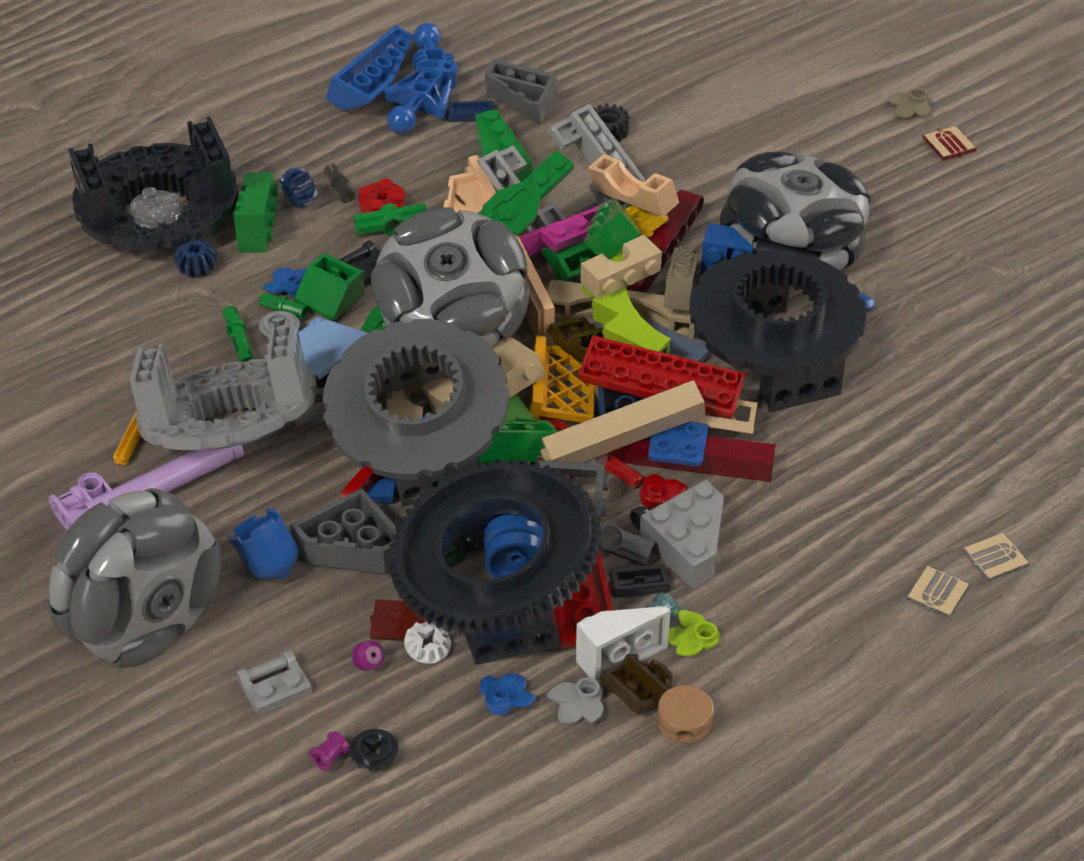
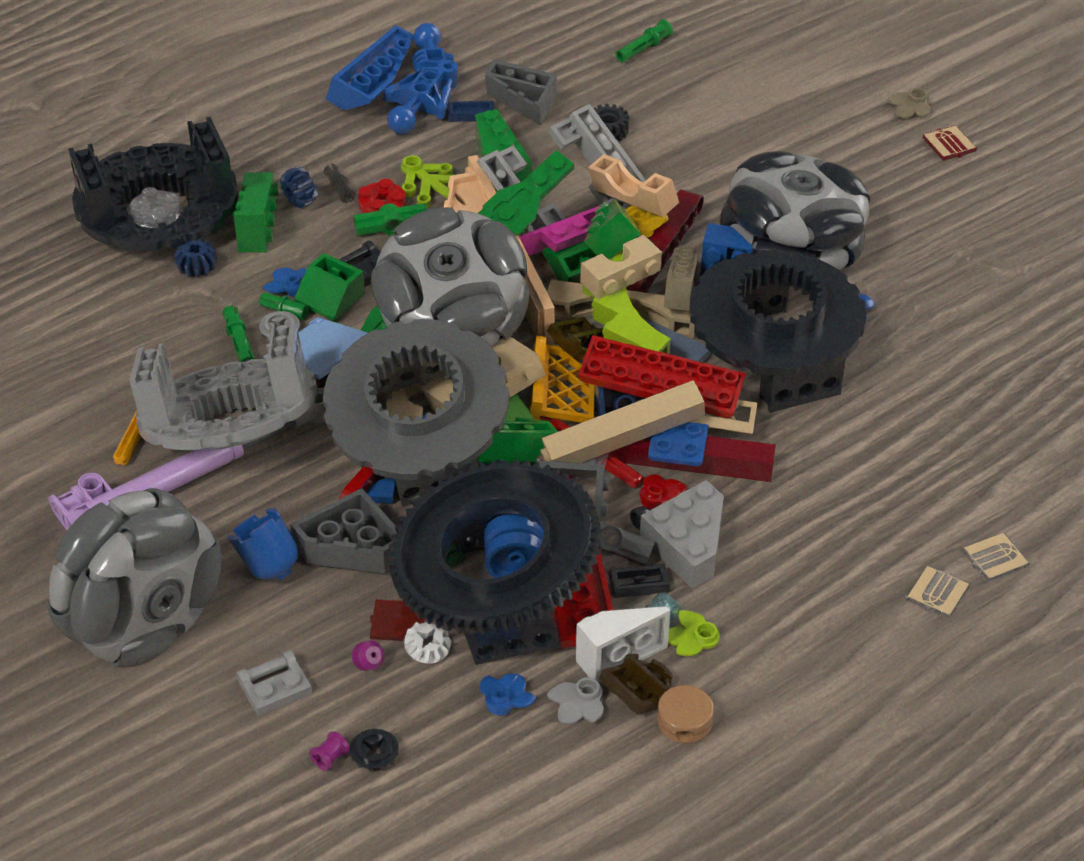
none -> lime plant [401,155,458,208]
none -> green pin [615,19,673,63]

